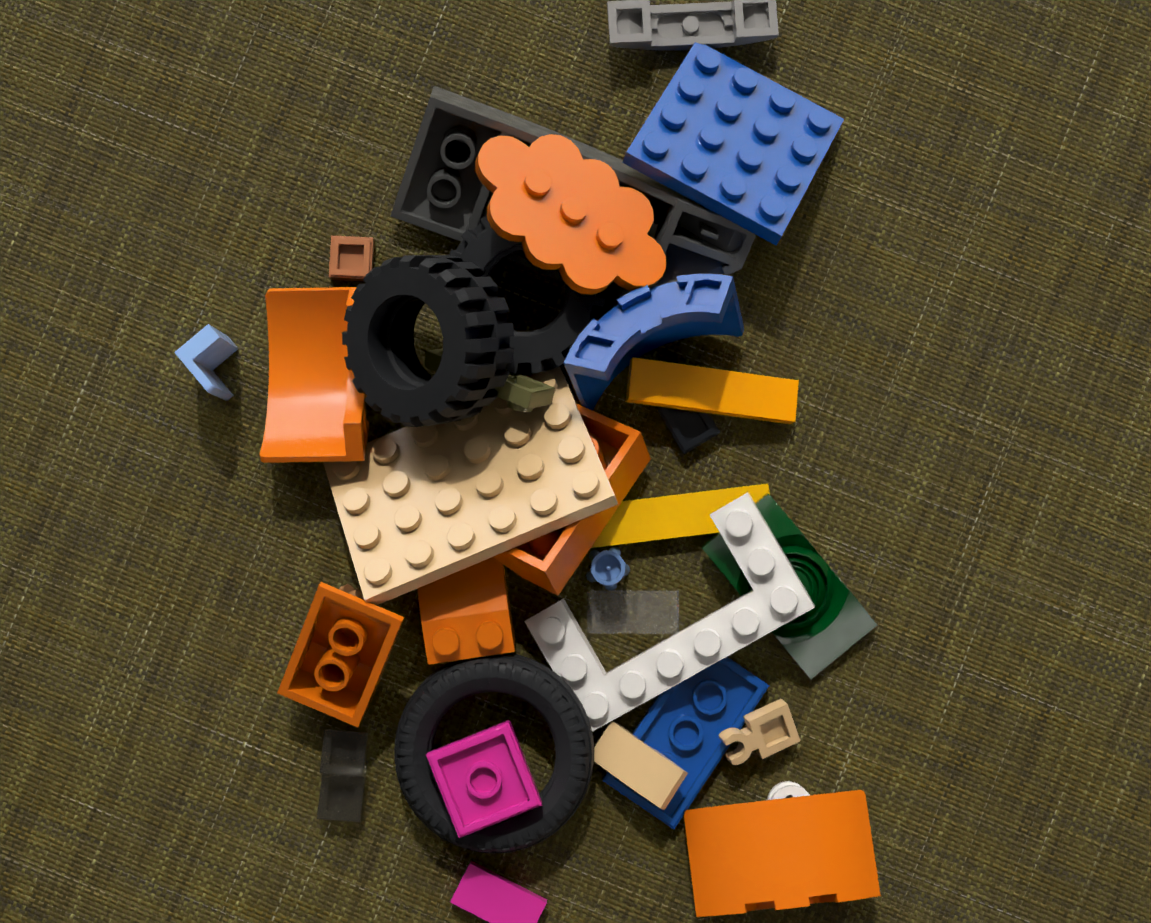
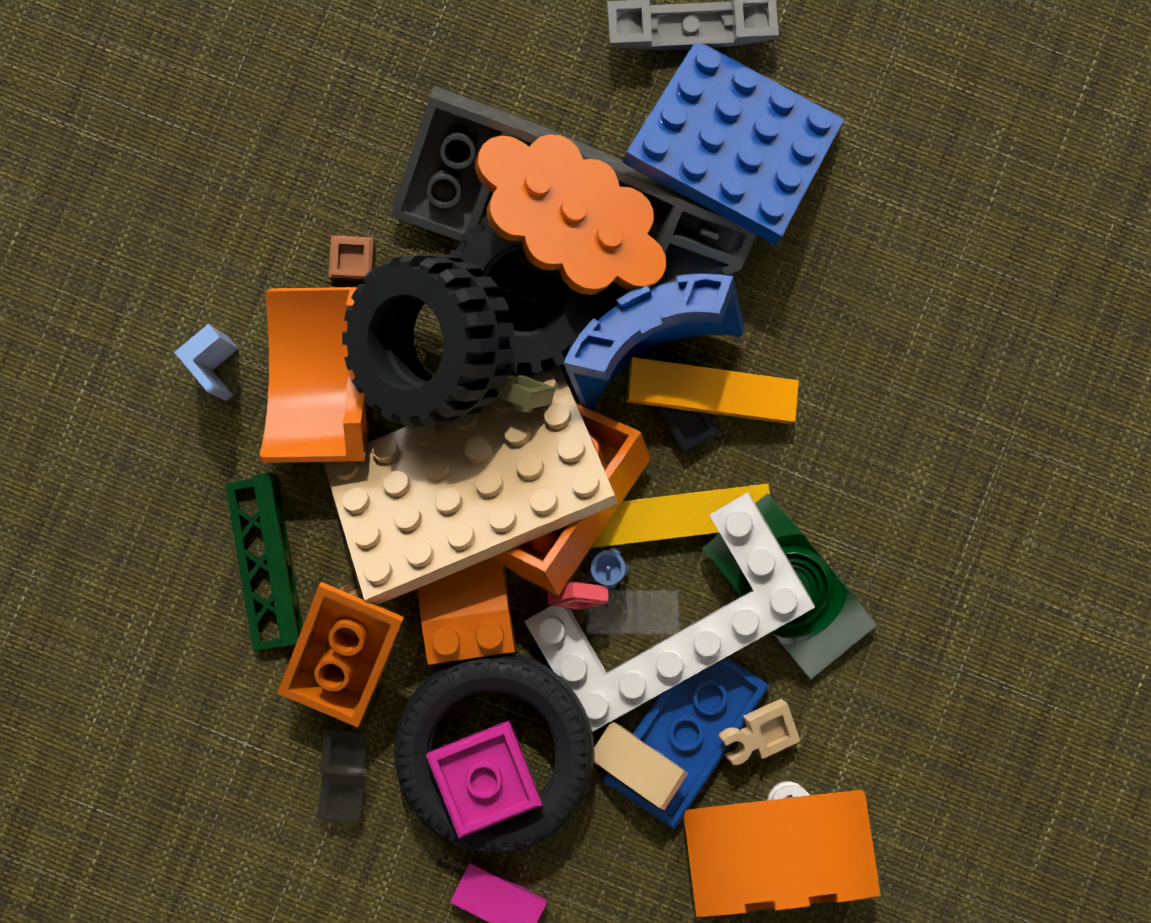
none -> dark green fence [225,472,303,651]
none -> coral tile [548,582,608,610]

